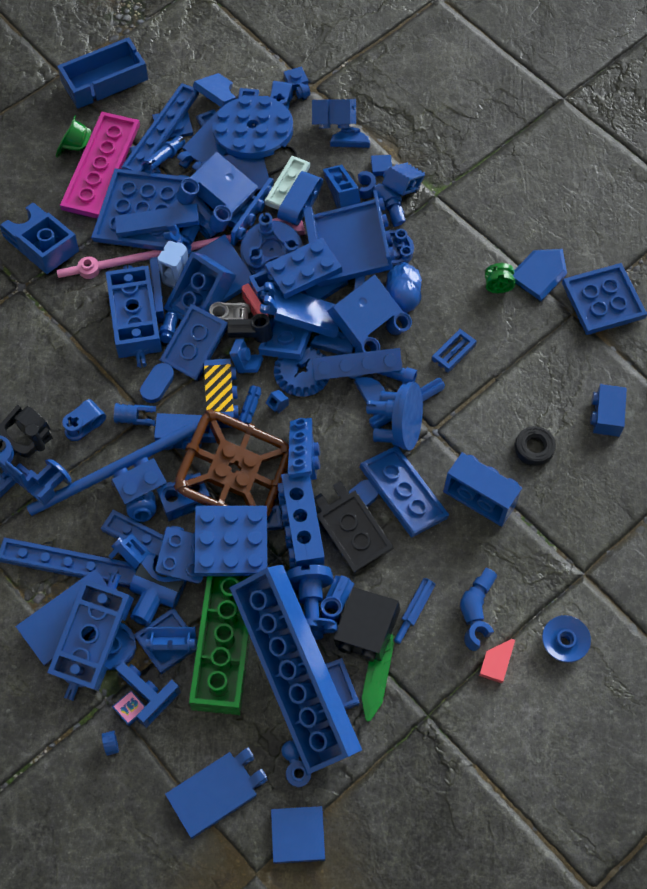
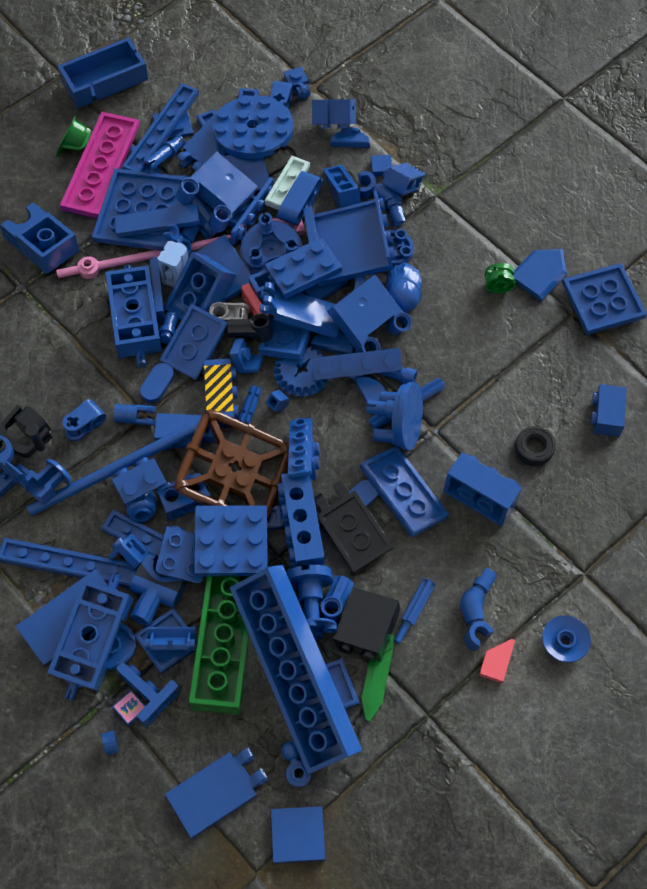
blue tile [193,73,236,107] -> none
blue tile [432,329,477,373] -> none

